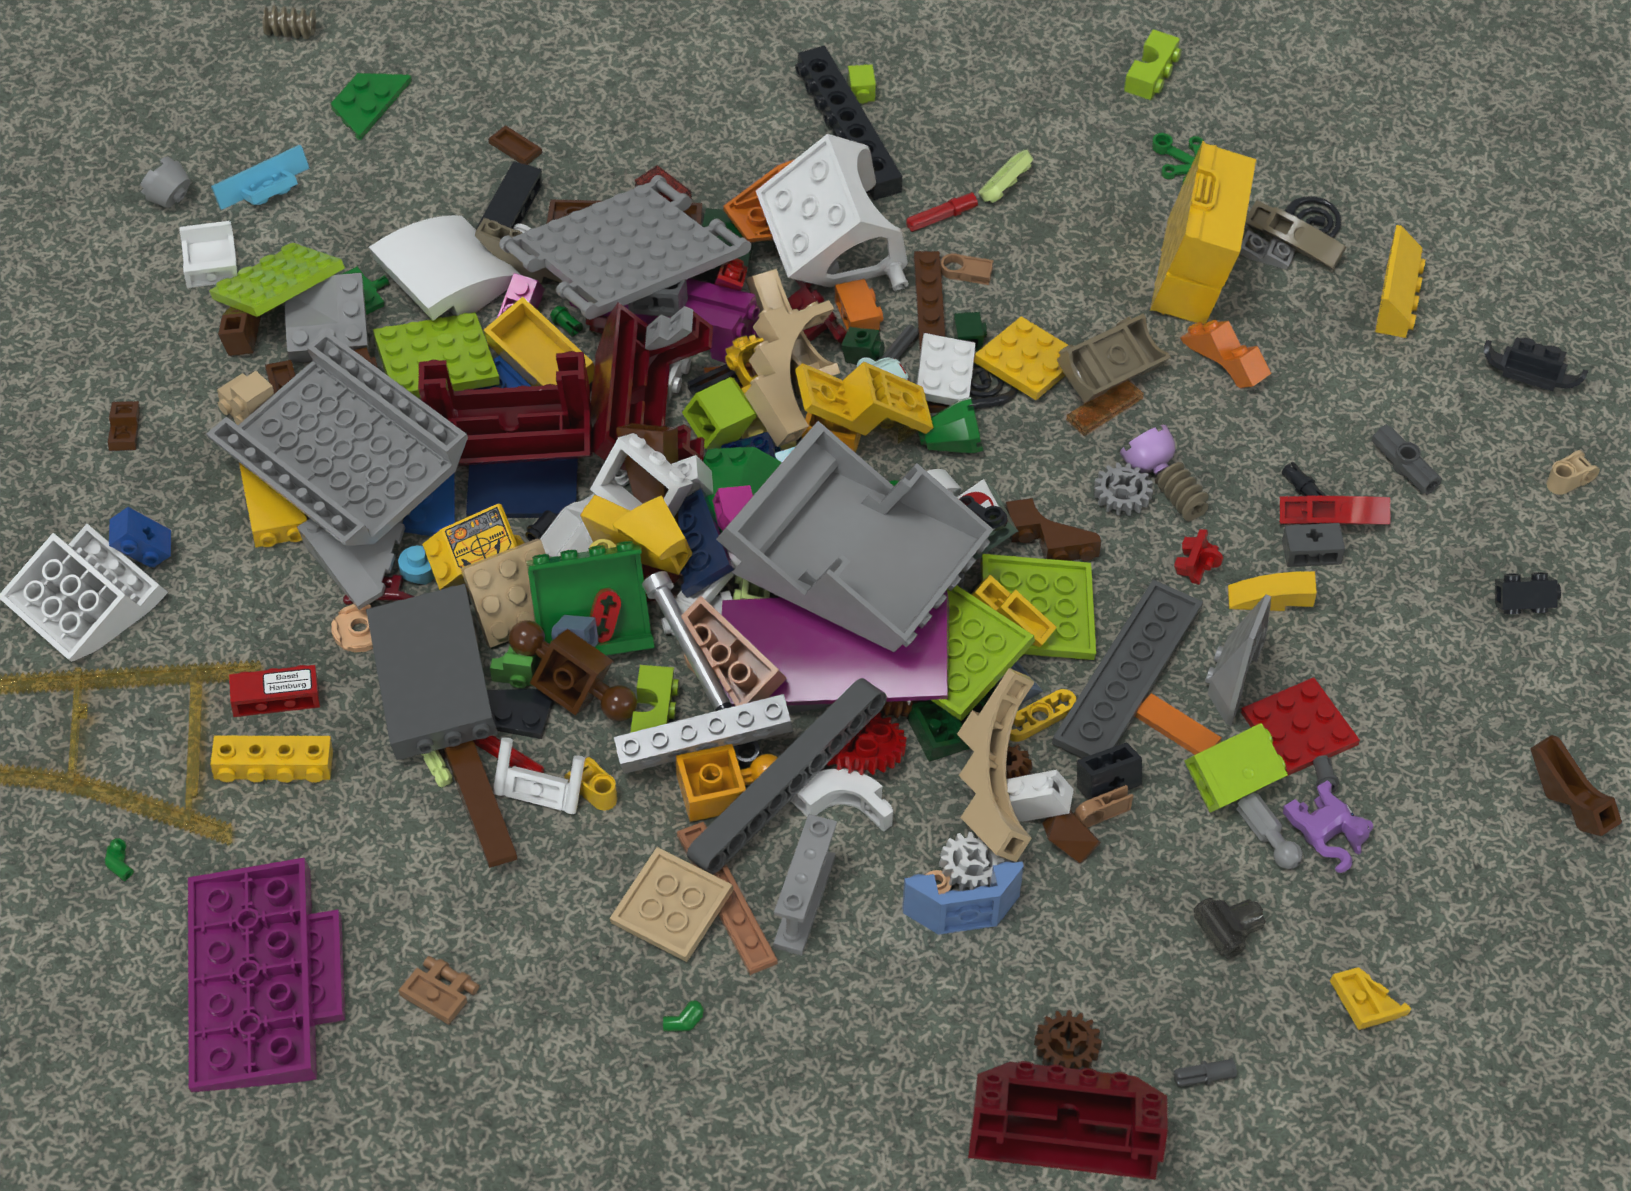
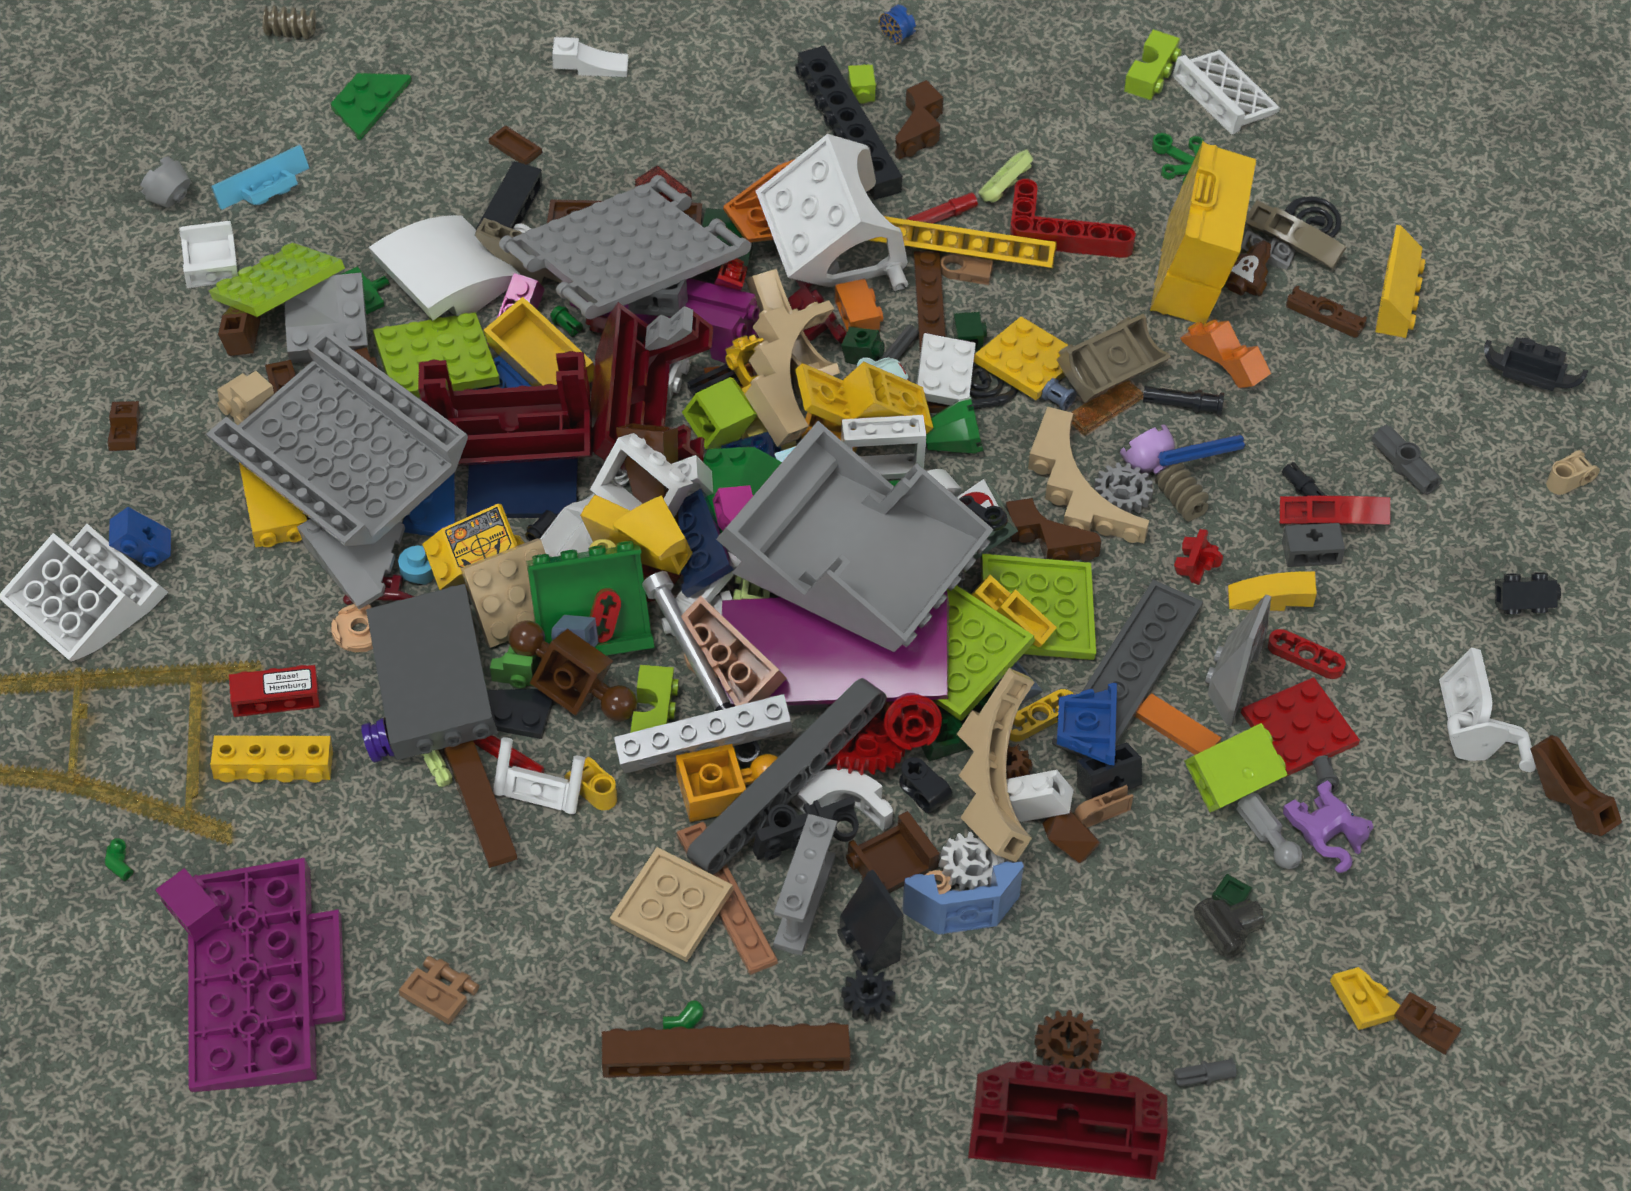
none -> magenta brick [155,868,225,942]
none -> dark purple wheel [361,717,395,763]
none -> white slope [552,37,628,77]
none -> reddish brown brick [602,1023,850,1078]
none -> black plate [753,796,859,860]
none -> black slope [837,869,904,974]
none -> white window [841,415,926,479]
none -> black gear [841,968,896,1022]
none -> reddish brown panel [846,811,940,893]
none -> yellow brick [868,216,1057,268]
none -> blue wheel [879,4,916,44]
none -> red cone [884,693,942,750]
none -> reddish brown arch [895,80,944,160]
none -> black piece [899,757,952,814]
none -> red beam [1010,179,1136,258]
none -> tan arch [1028,407,1149,544]
none -> sand blue bush [1041,378,1077,411]
none -> blue wing [1057,683,1117,765]
none -> black pin [1143,385,1225,416]
none -> blue axle [1158,435,1245,466]
none -> white fence [1172,50,1280,134]
none -> dark green tile [1211,874,1252,912]
none -> reddish brown rock [1226,240,1271,296]
none -> red beam [1268,629,1346,679]
none -> reddish brown piece [1286,286,1367,338]
none -> reddish brown slope [1394,992,1461,1055]
none -> white plate [1439,647,1536,772]

